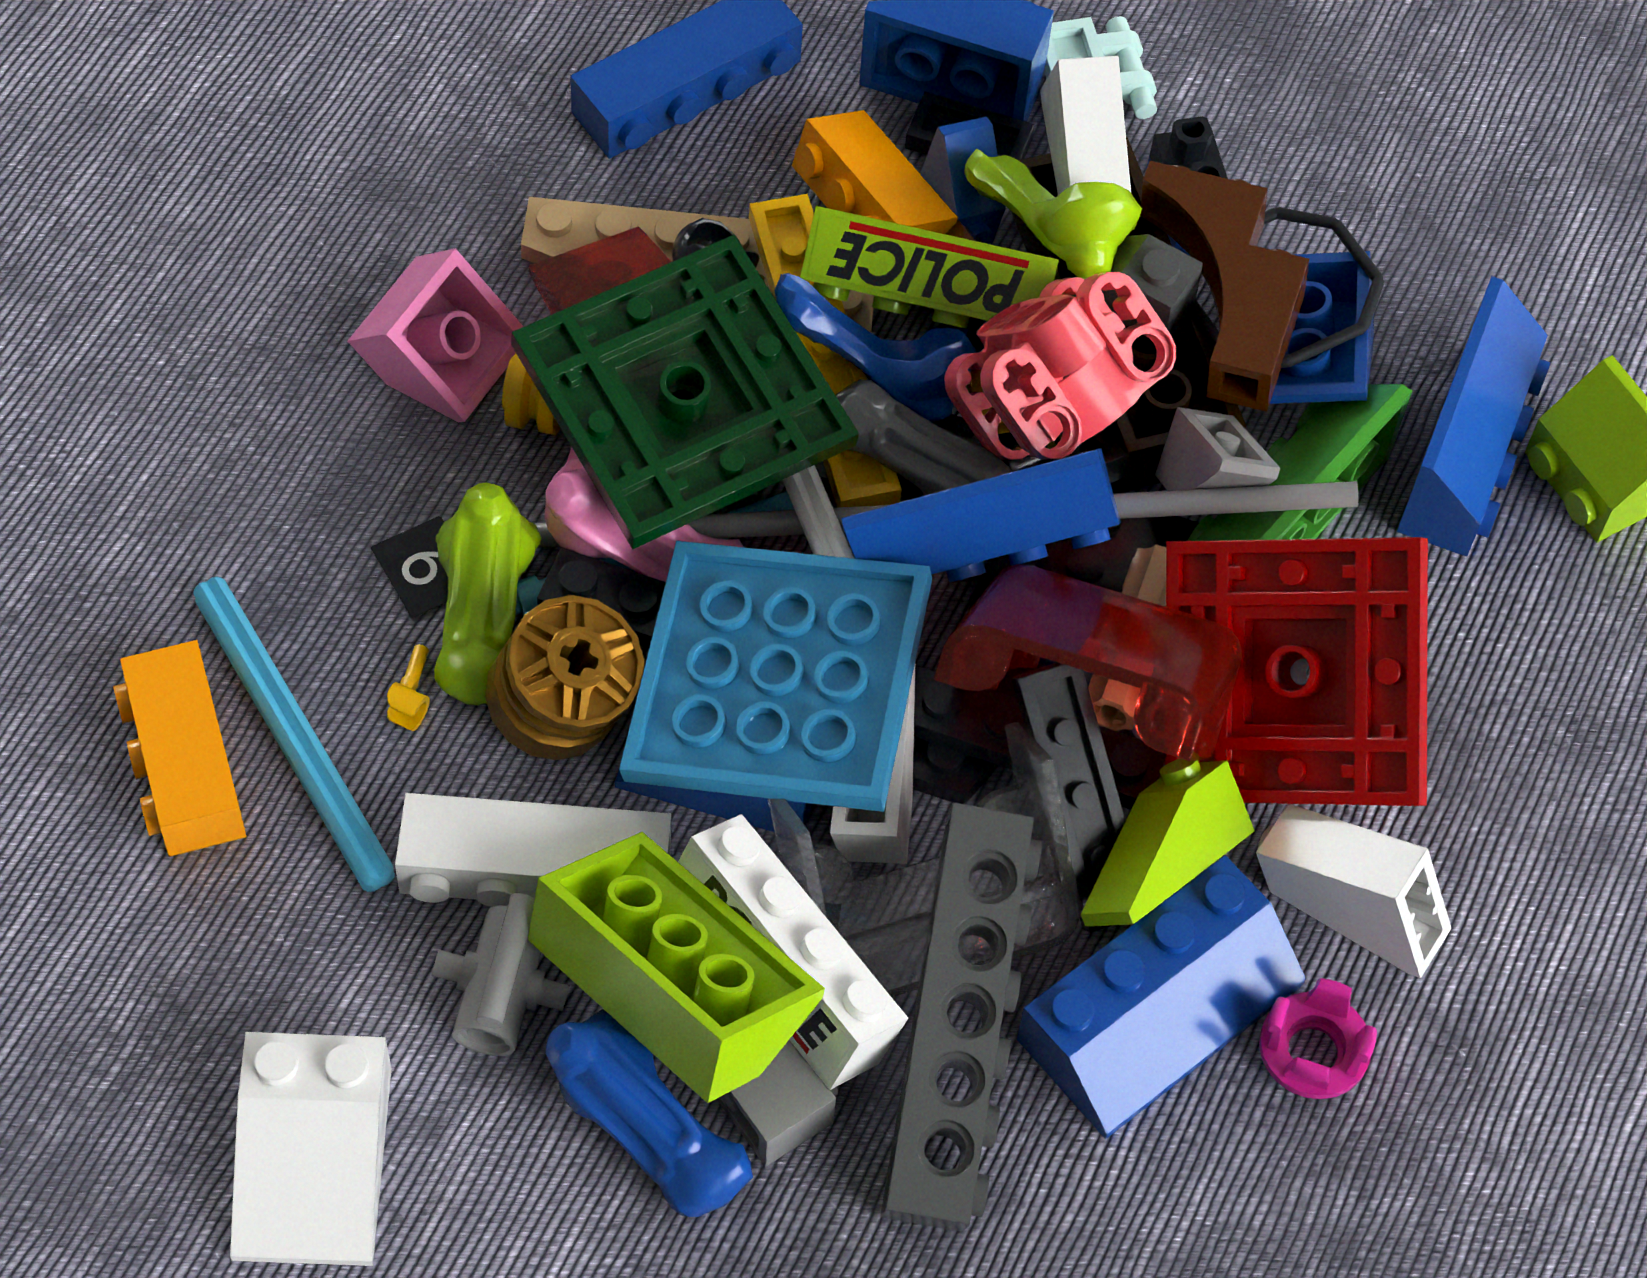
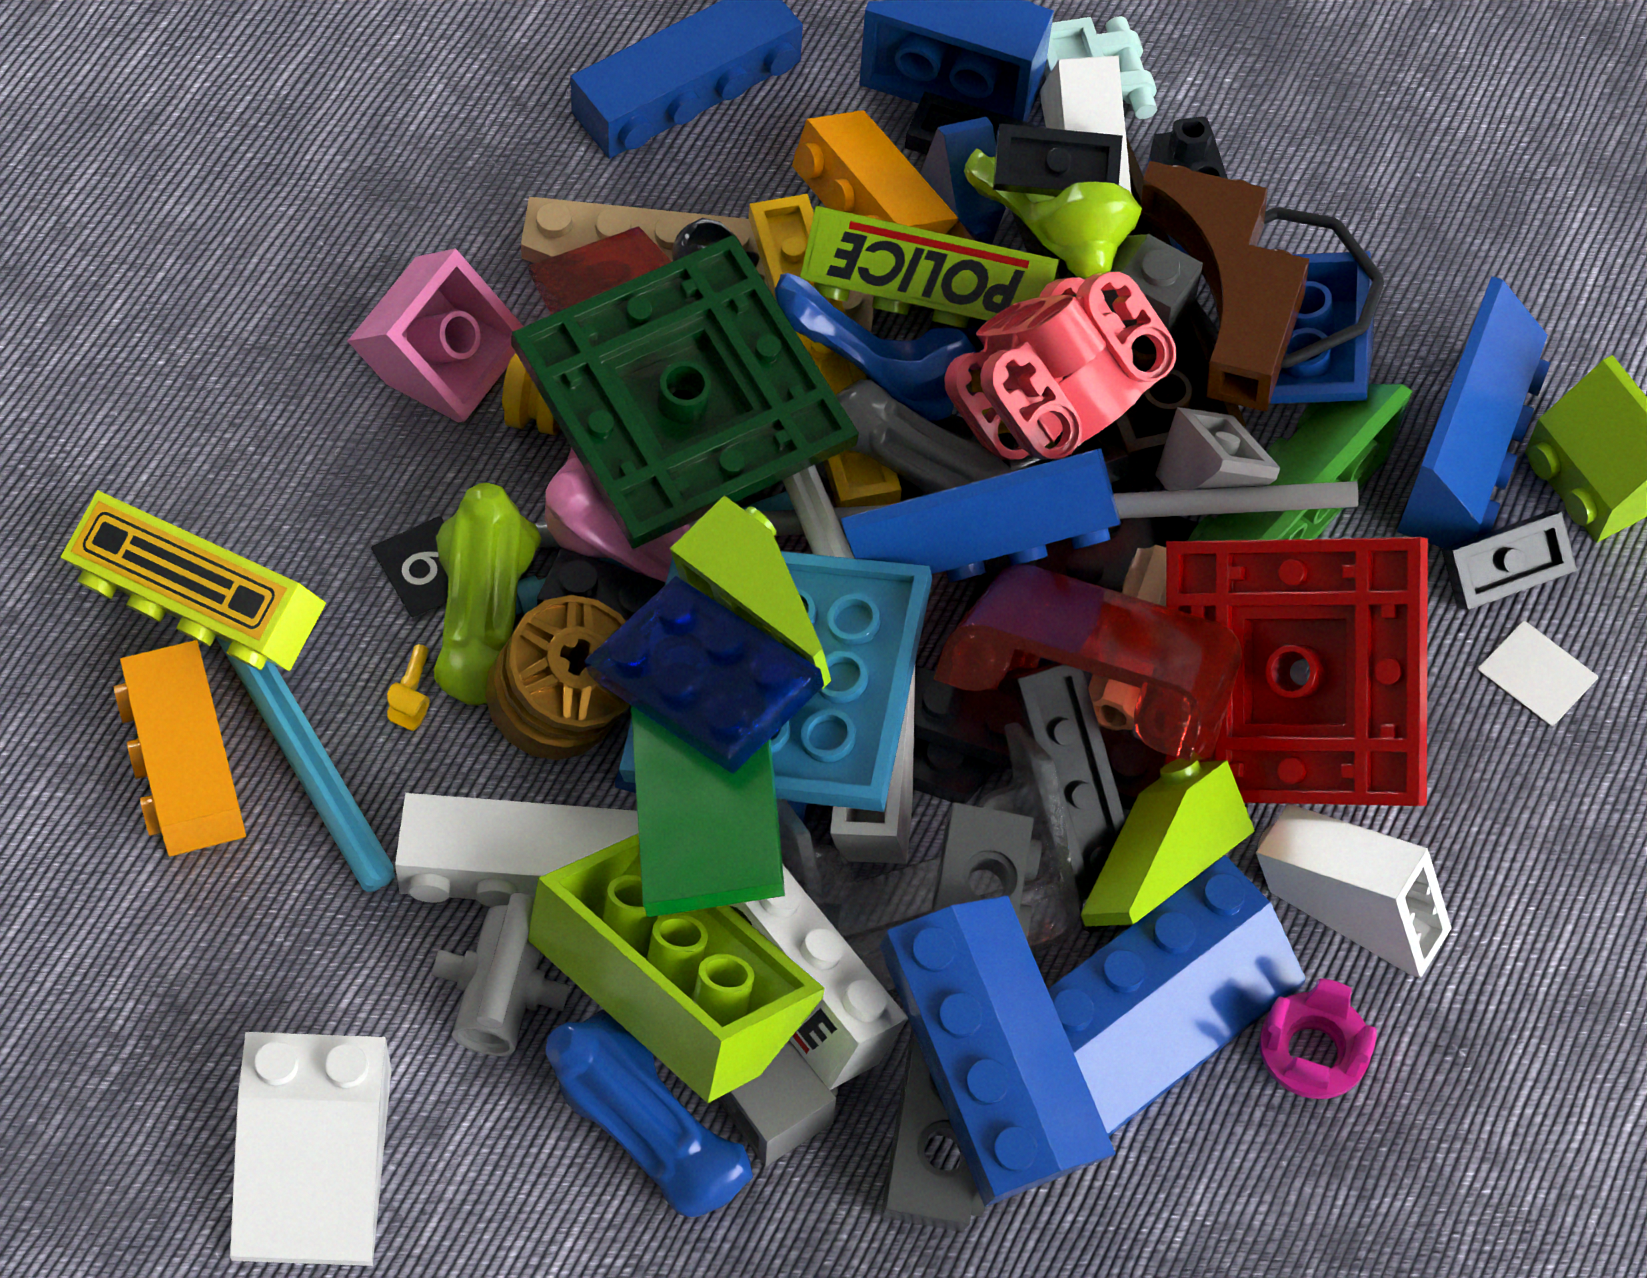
none -> brick [61,490,326,672]
none -> clear blue plate [584,576,824,774]
none -> green tile [630,662,785,917]
none -> lime slope [670,495,832,690]
none -> blue slope [879,895,1116,1207]
none -> black plate [993,124,1123,196]
none -> plate [1441,510,1577,610]
none -> white sticker [1478,621,1598,726]

